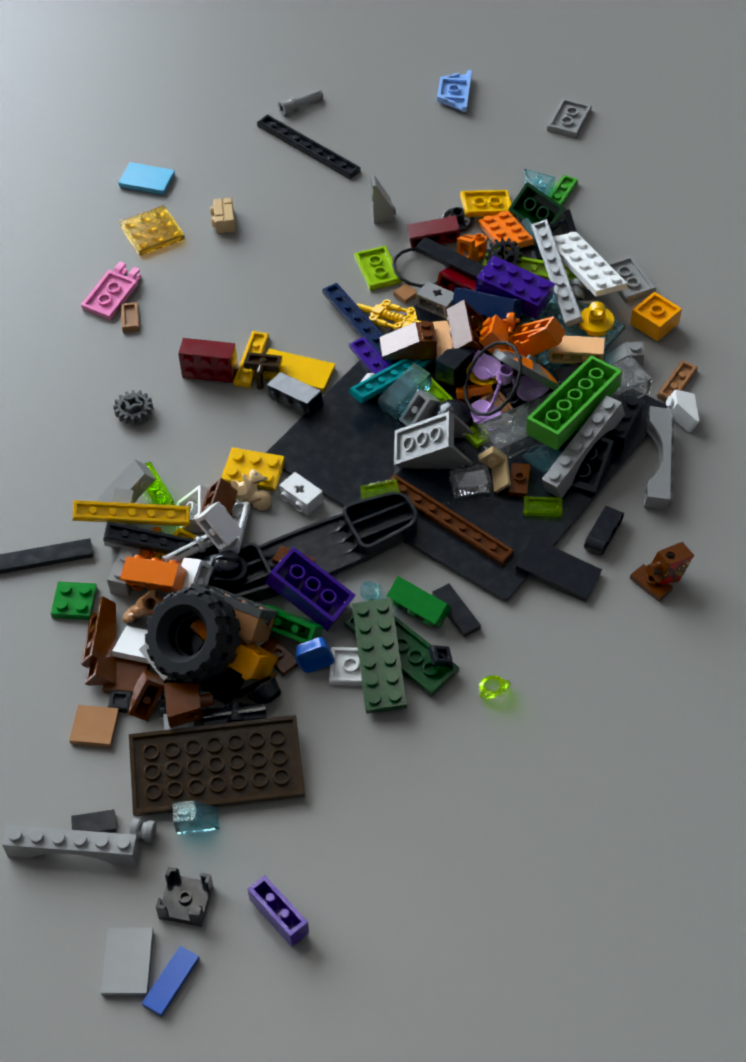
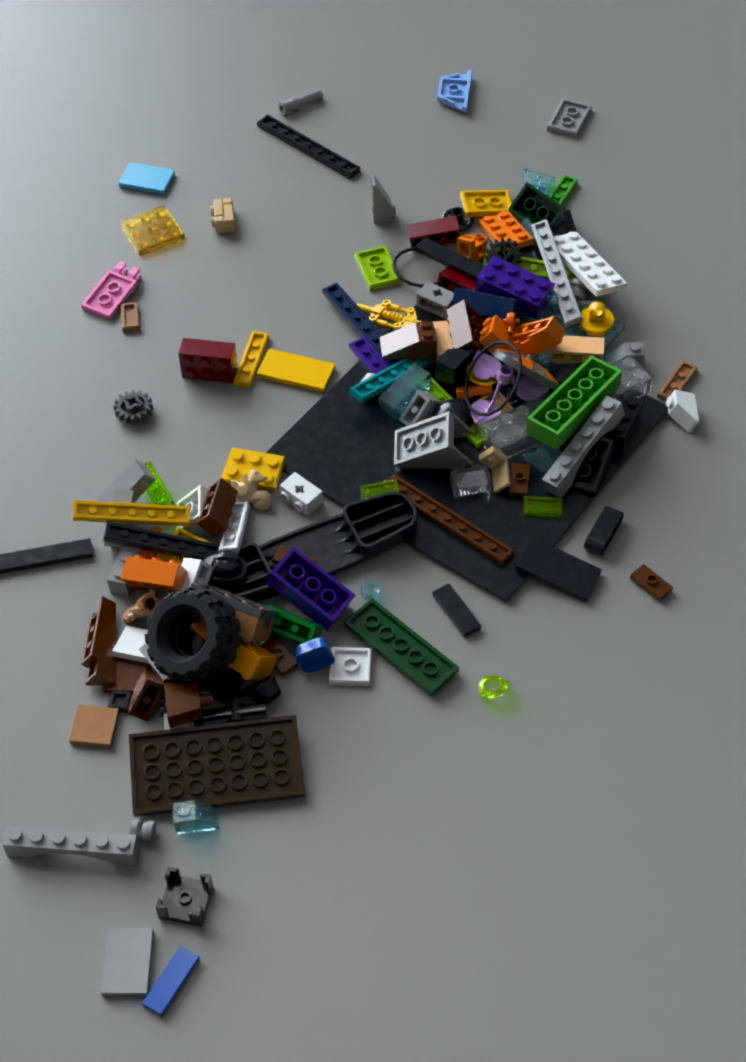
green plate [50,581,97,620] -> none
black tile [71,809,117,833] -> none
light grey pin [162,534,214,562] -> none
white brick [195,501,243,550] -> none
dark brown plate [244,352,283,389] -> none
dark purple brick [247,875,309,947] -> none
brick [267,372,324,417] -> none
dark green plate [352,598,407,714] -> none
green brick [386,576,452,627] -> none
medium nougat tile [393,283,418,304] -> none
black tile [428,645,453,667] -> none
light grey tile [608,256,656,303] -> none
light orange container [630,292,682,342] -> none
light grey arch [644,406,675,510] -> none
reddish brown torso [646,542,694,584] -> none

